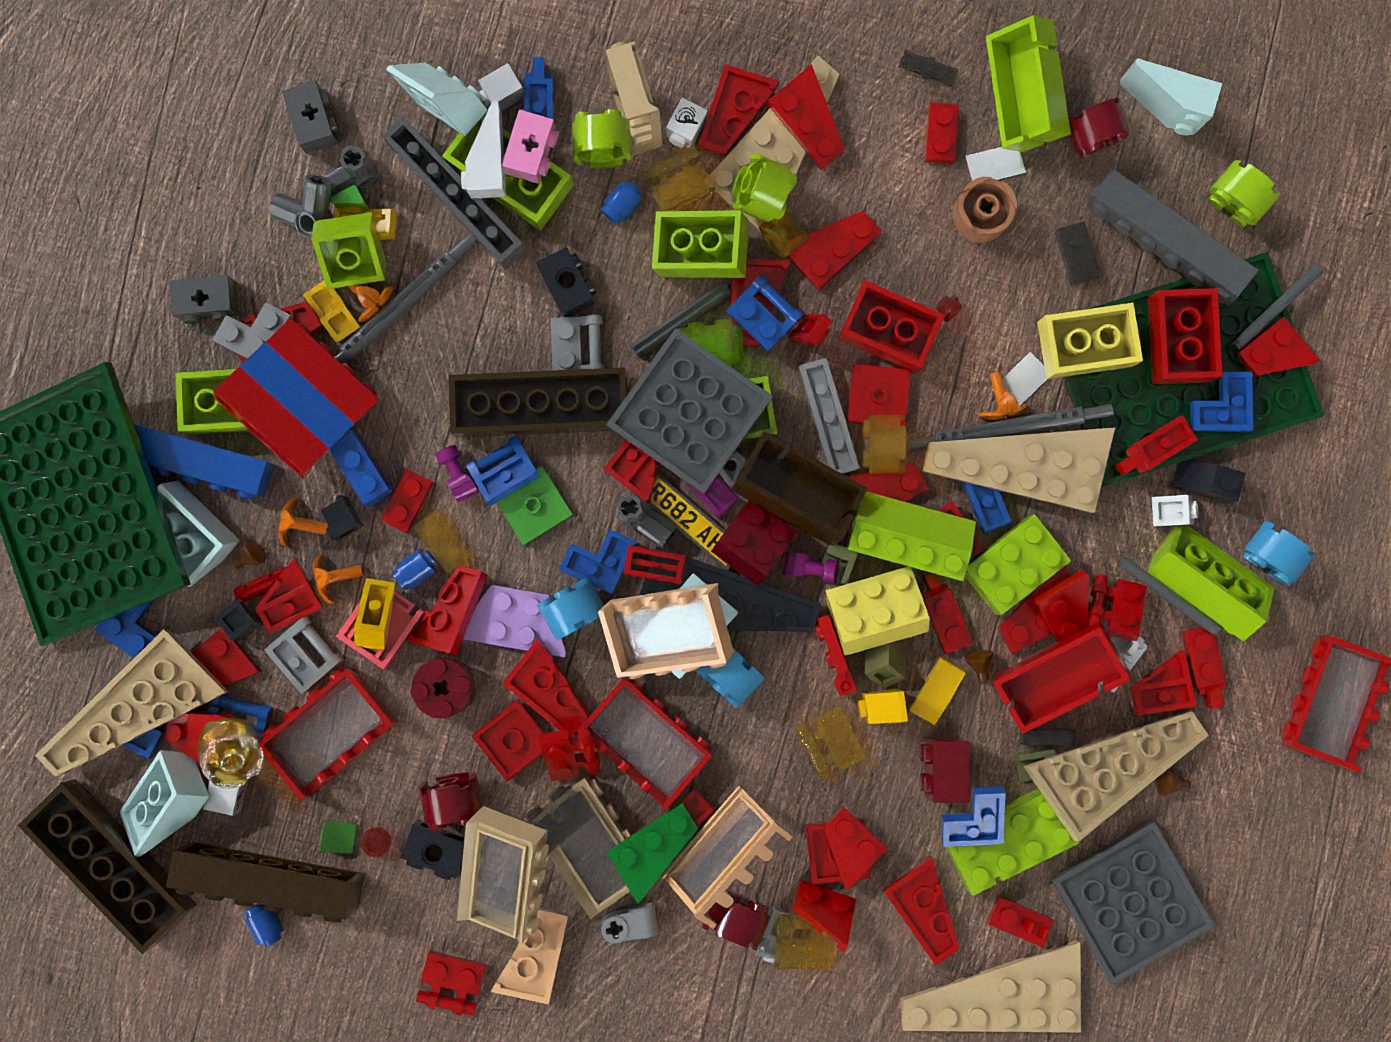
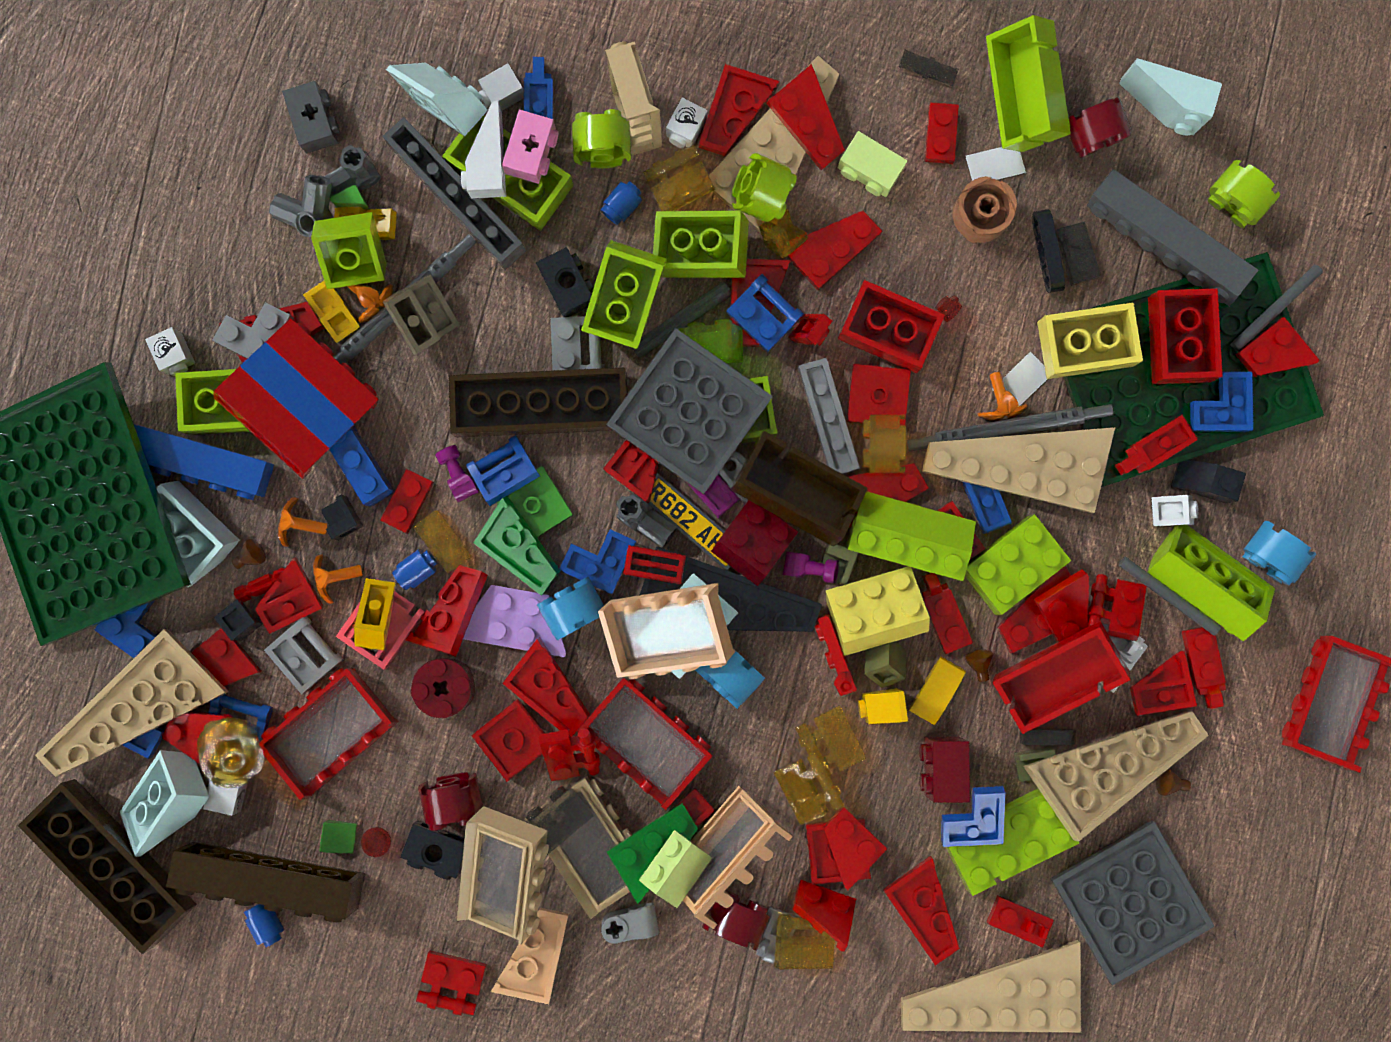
dark grey brick [169,275,239,324] -> none
none -> white brick [145,327,195,376]
none -> dark tan brick [383,274,460,354]
none -> green wing [473,496,561,596]
none -> lime brick [581,240,667,349]
none -> yellowish green brick [639,830,712,908]
none -> clear yellow plate [773,752,844,825]
none -> yellowish green brick [838,131,907,197]
none -> black beam [1032,209,1065,293]

